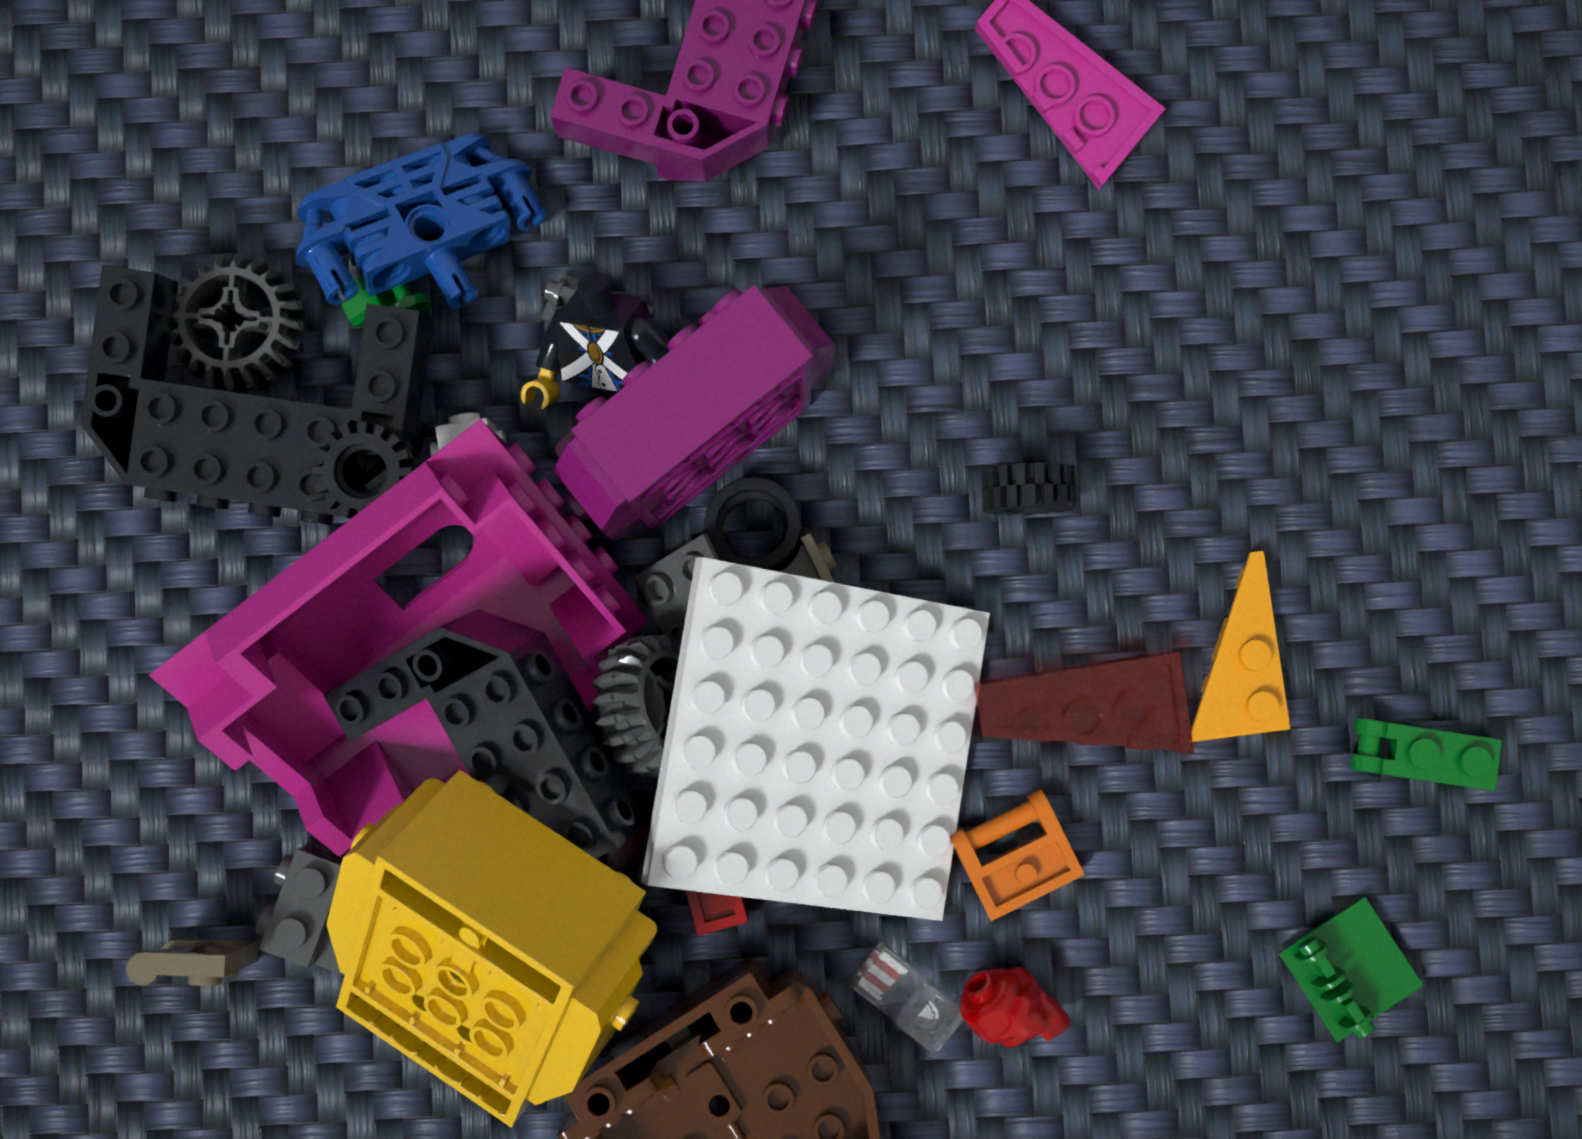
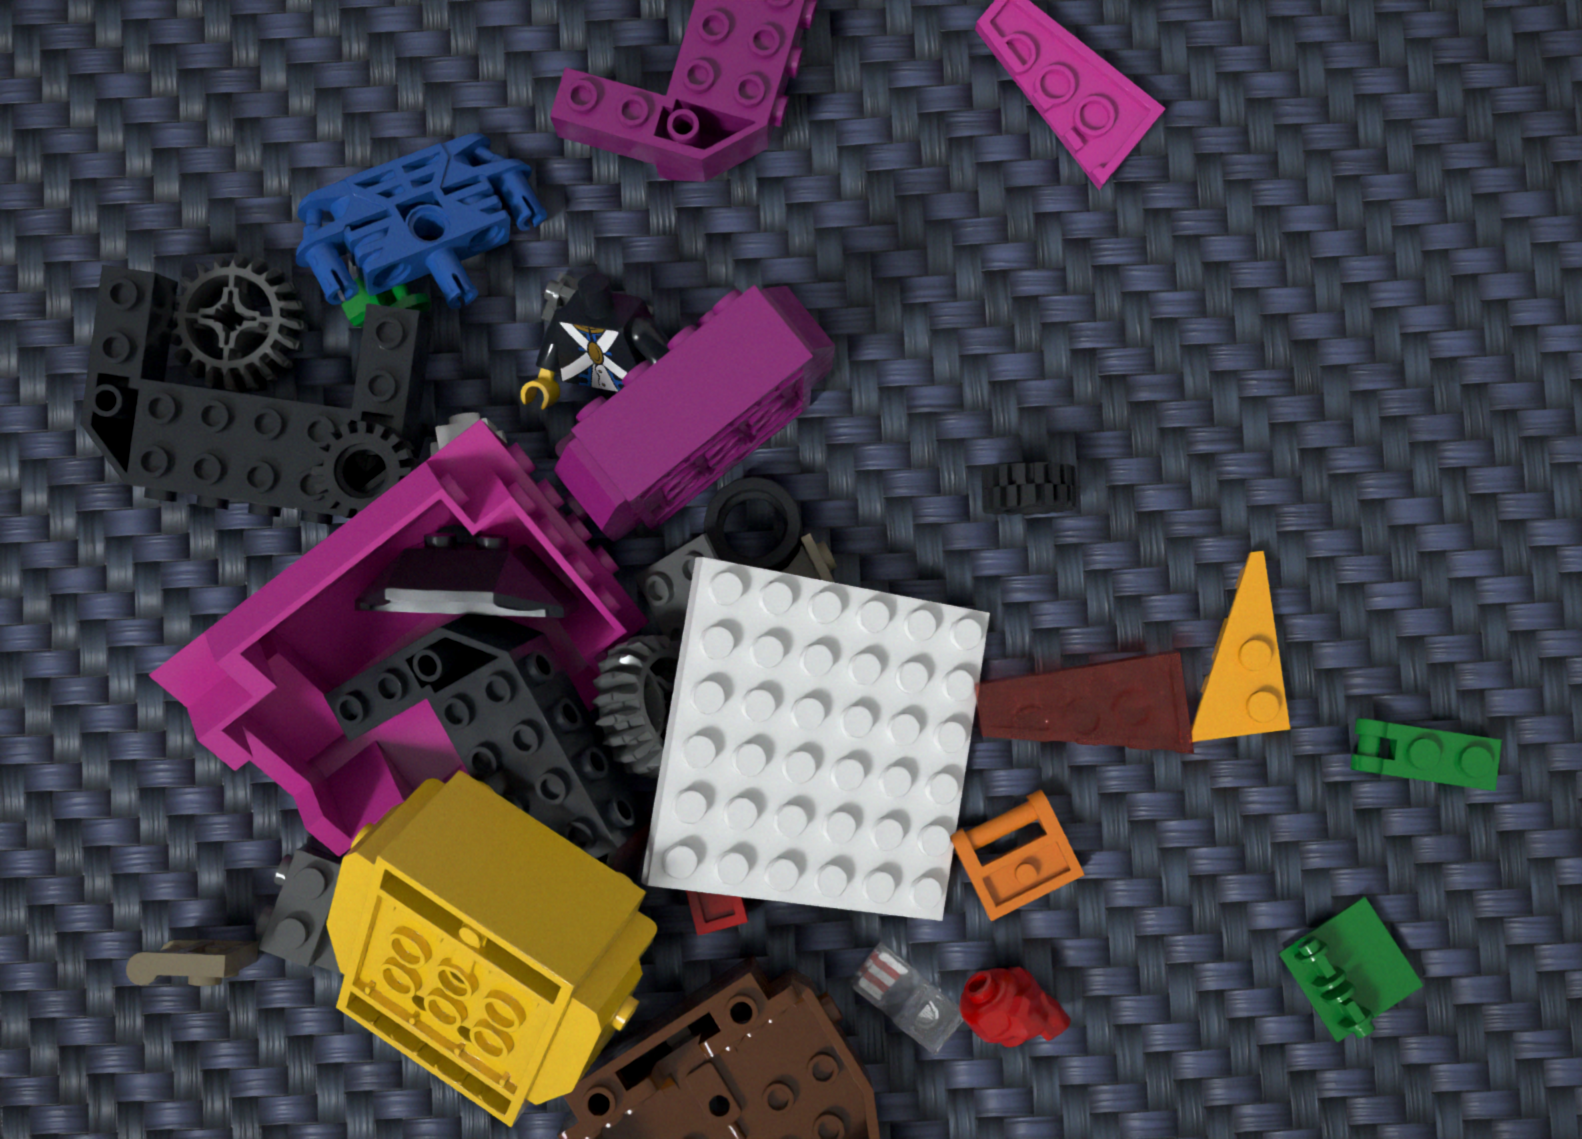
none -> black wedge [354,533,579,618]

